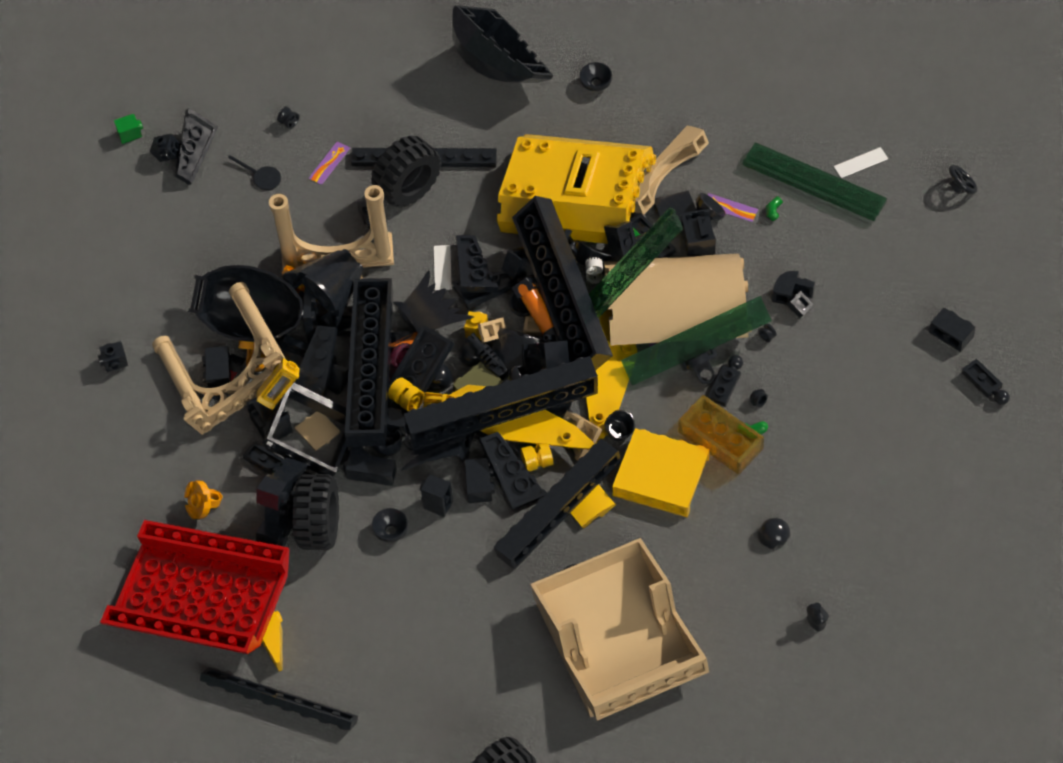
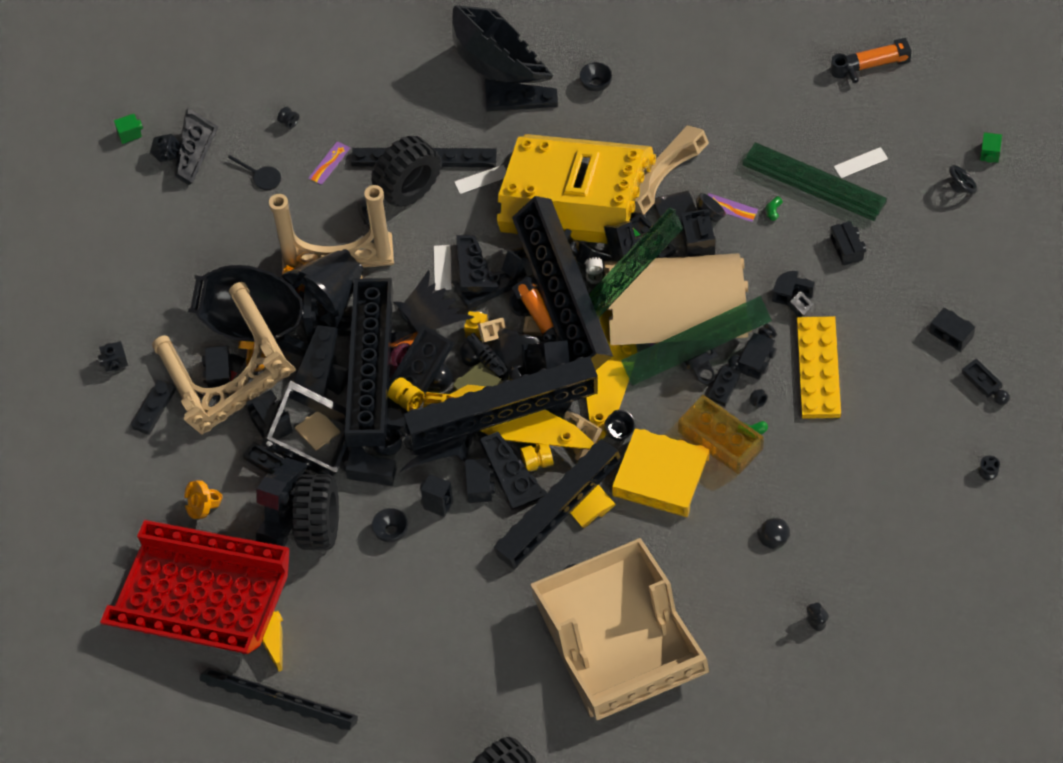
yellow window [256,358,299,410] -> none
none -> black plate [131,380,176,435]
none -> white sticker [455,165,506,194]
none -> black wing [485,79,558,112]
none -> black brick [738,333,777,380]
none -> yellow plate [797,316,841,419]
none -> piece [830,37,912,83]
none -> black brick [830,221,866,266]
none -> black wheel [979,455,1000,480]
none -> green brick [980,132,1002,163]

